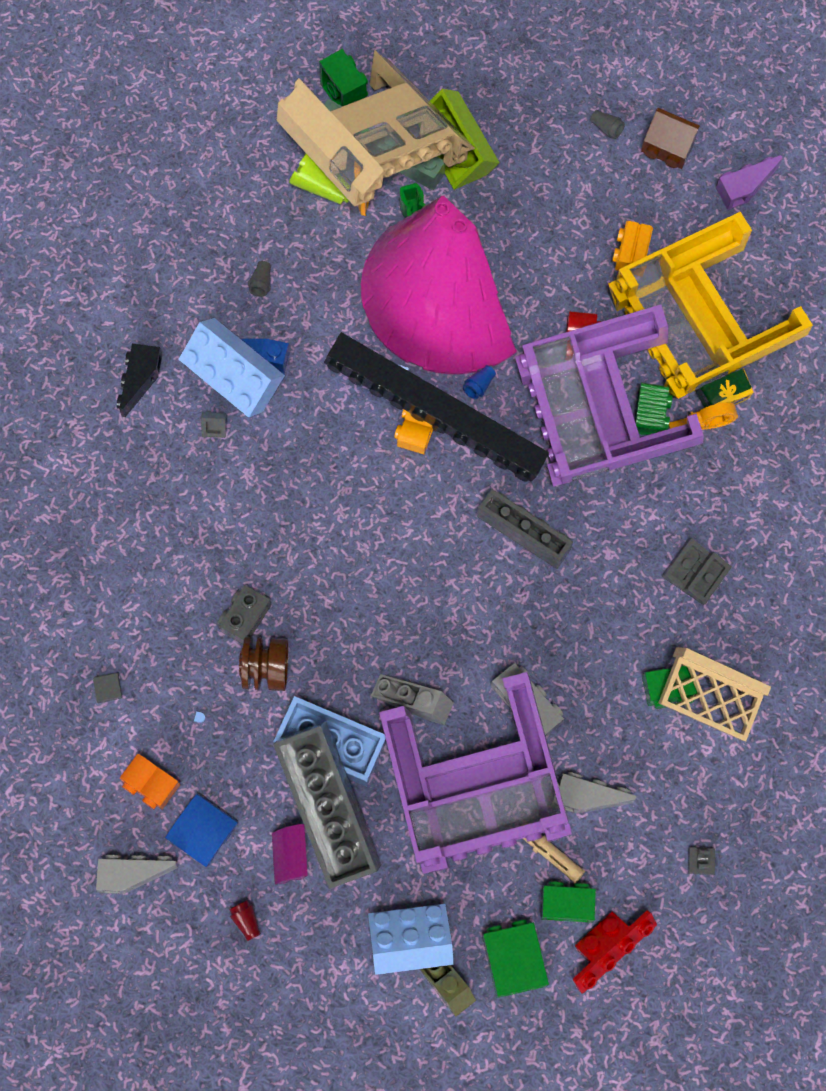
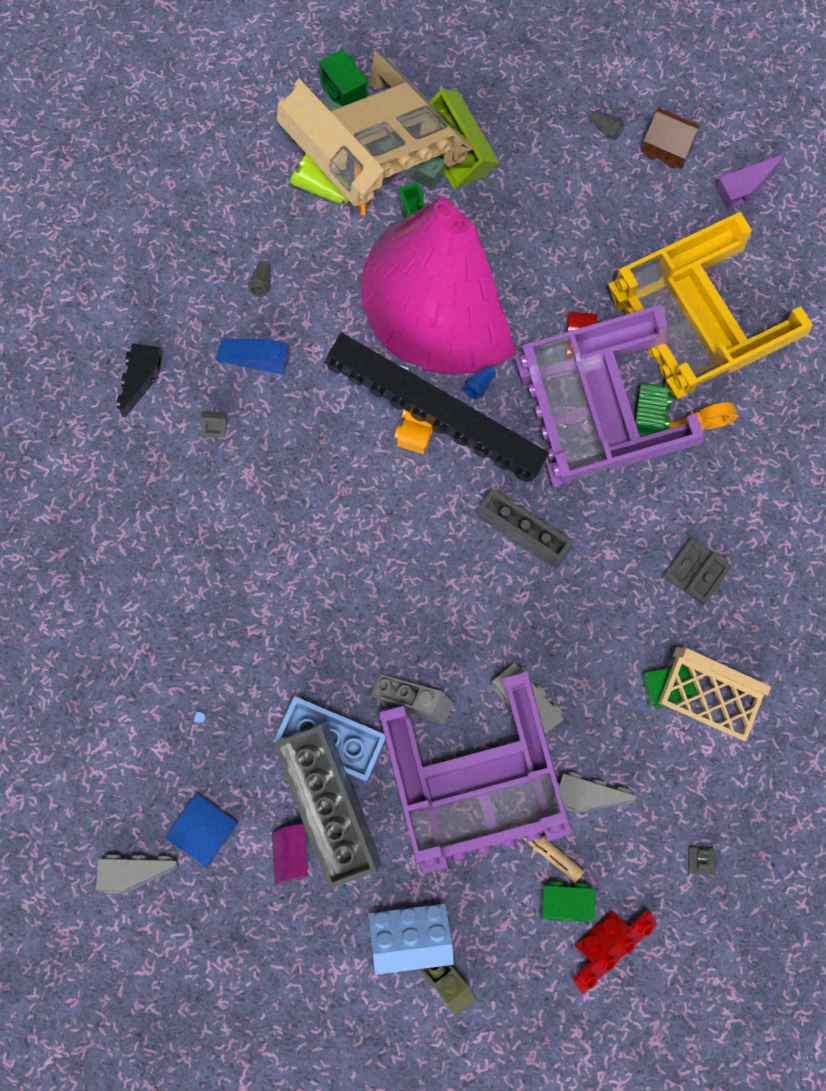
dark grey tile [93,673,122,703] -> none
orange brick [120,754,180,810] -> none
light blue brick [179,318,285,417] -> none
dark grey brick [218,585,271,644] -> none
dark red cone [229,900,261,941] -> none
reddish brown wheel [239,637,288,691] -> none
green brick [482,920,549,998] -> none
light orange brick [612,221,653,276] -> none
dark green piece [697,368,754,408] -> none

